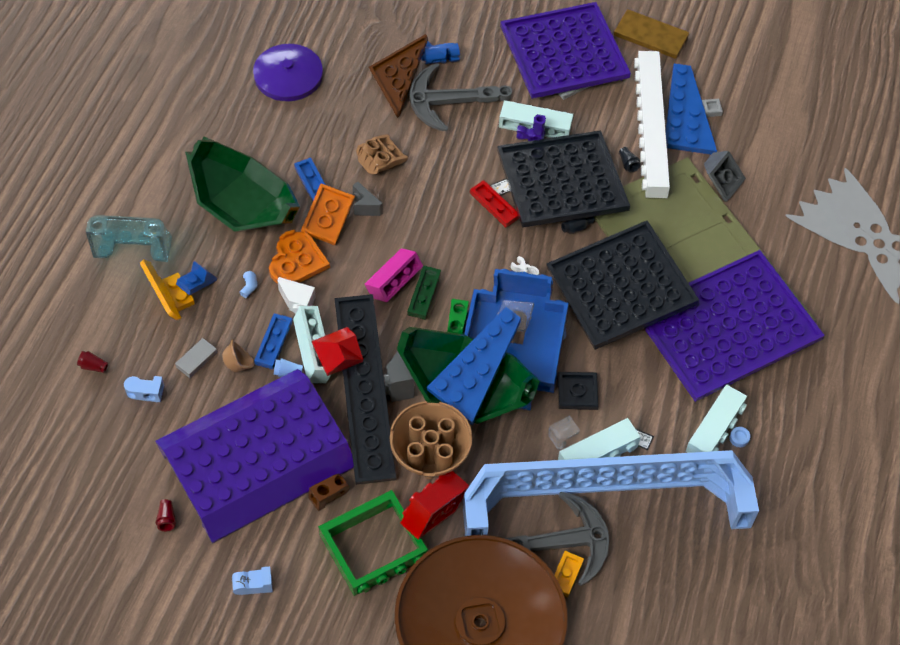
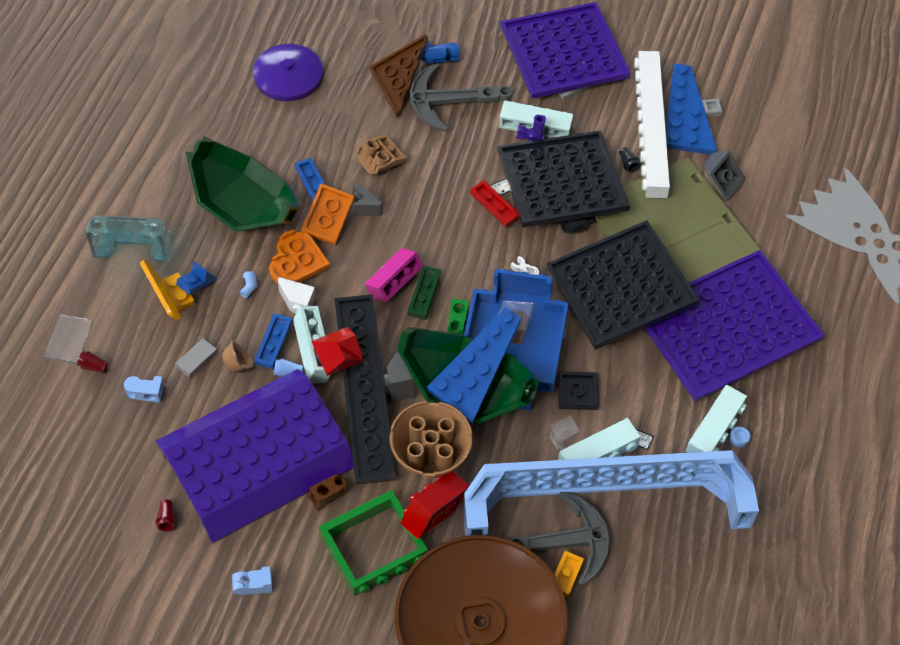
pearl gold tile [614,9,689,59] -> none
none -> clear piece [44,314,93,364]

